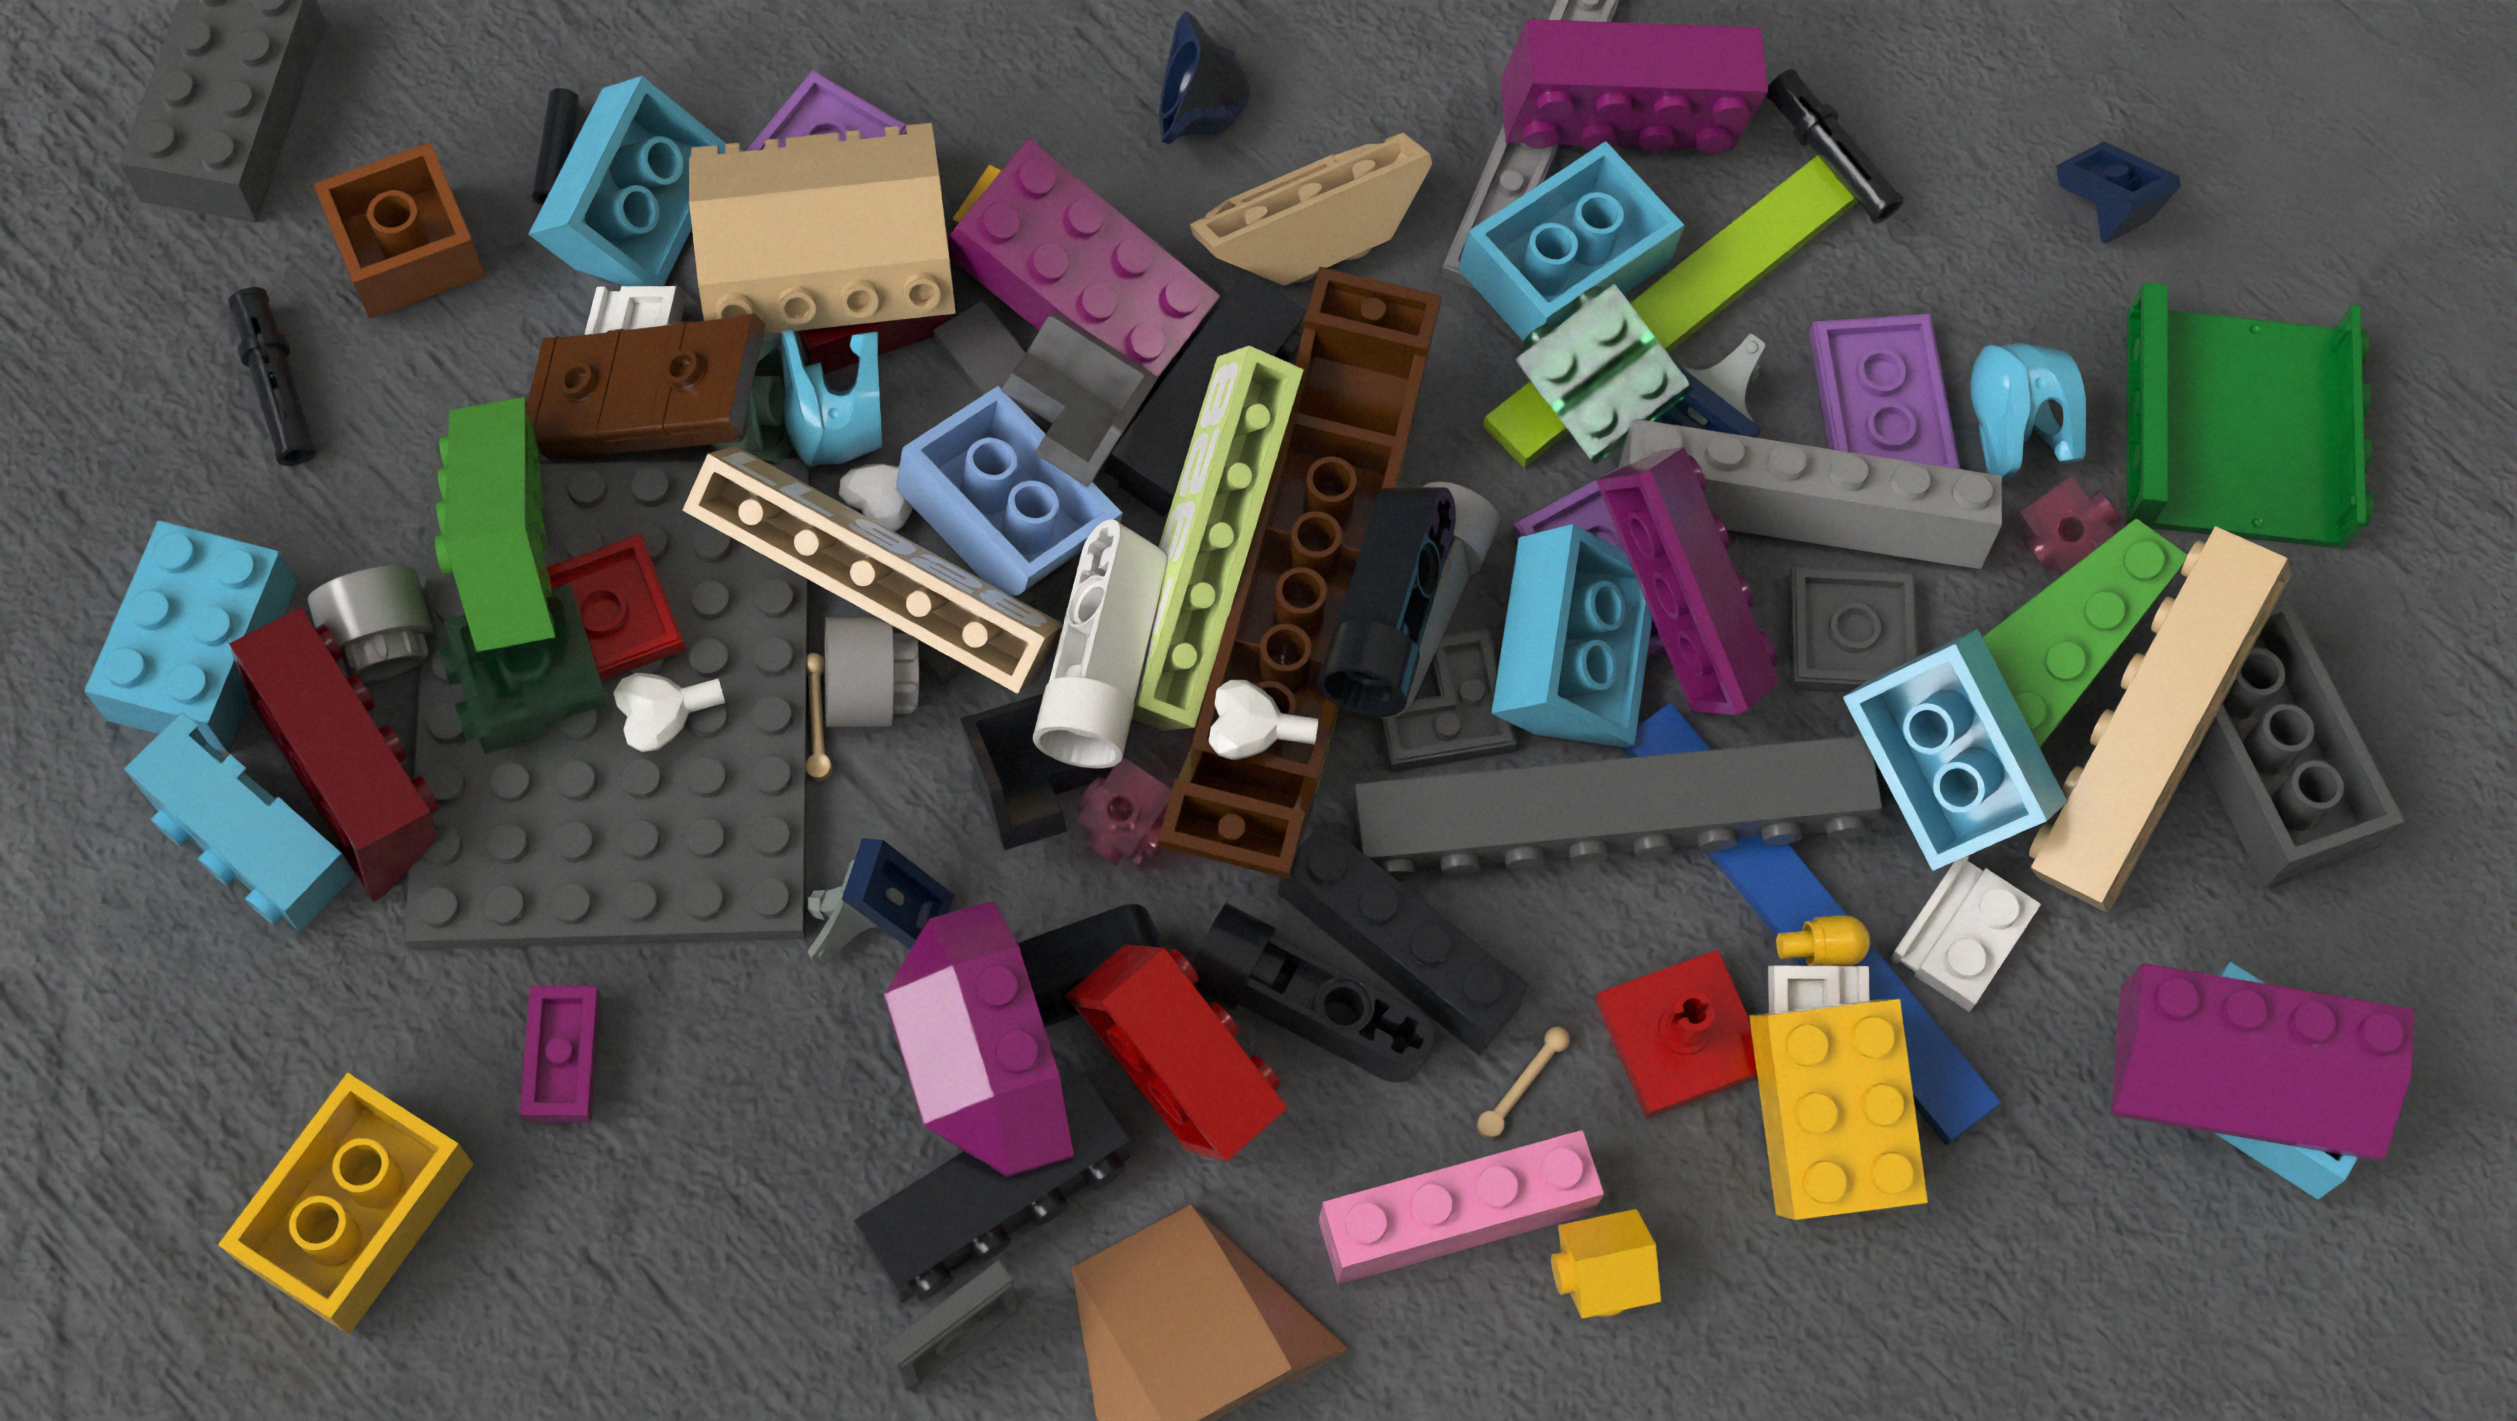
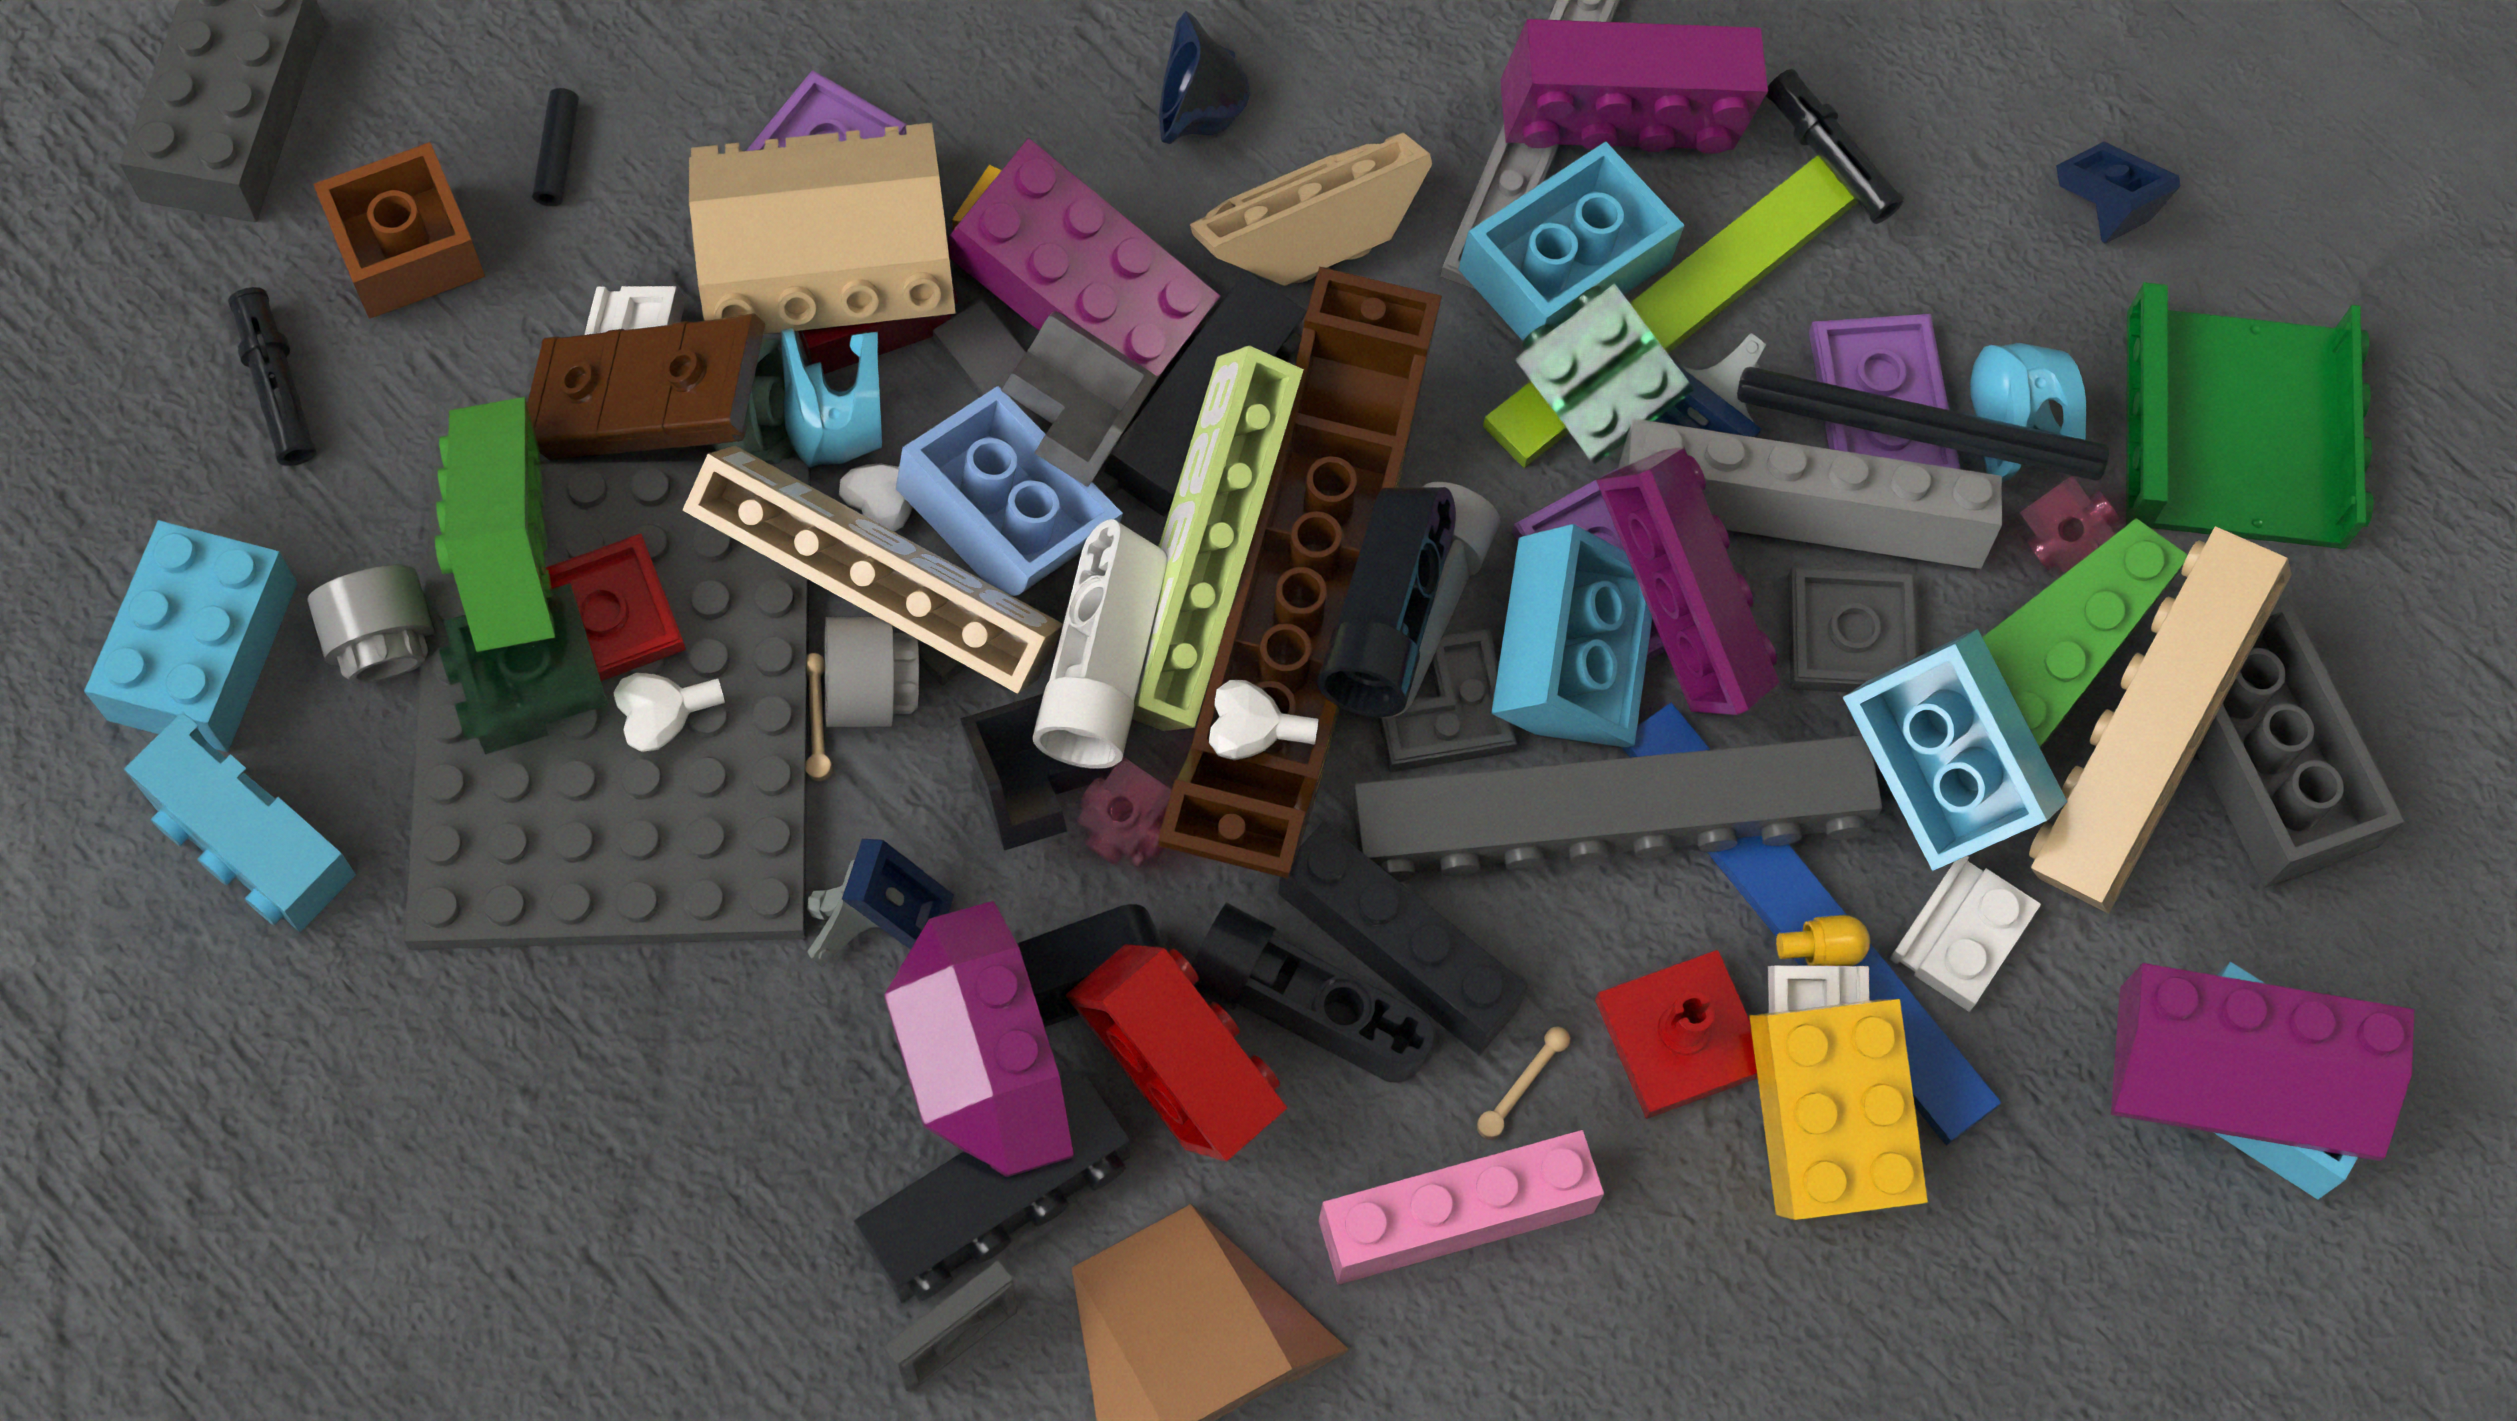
yellow brick [218,1072,474,1335] -> none
dark red slope [229,607,439,902] -> none
magenta plate [519,985,601,1122] -> none
medium azure slope [528,76,726,286] -> none
yellow brick [1551,1209,1661,1319] -> none
none -> black axle [1737,366,2109,481]

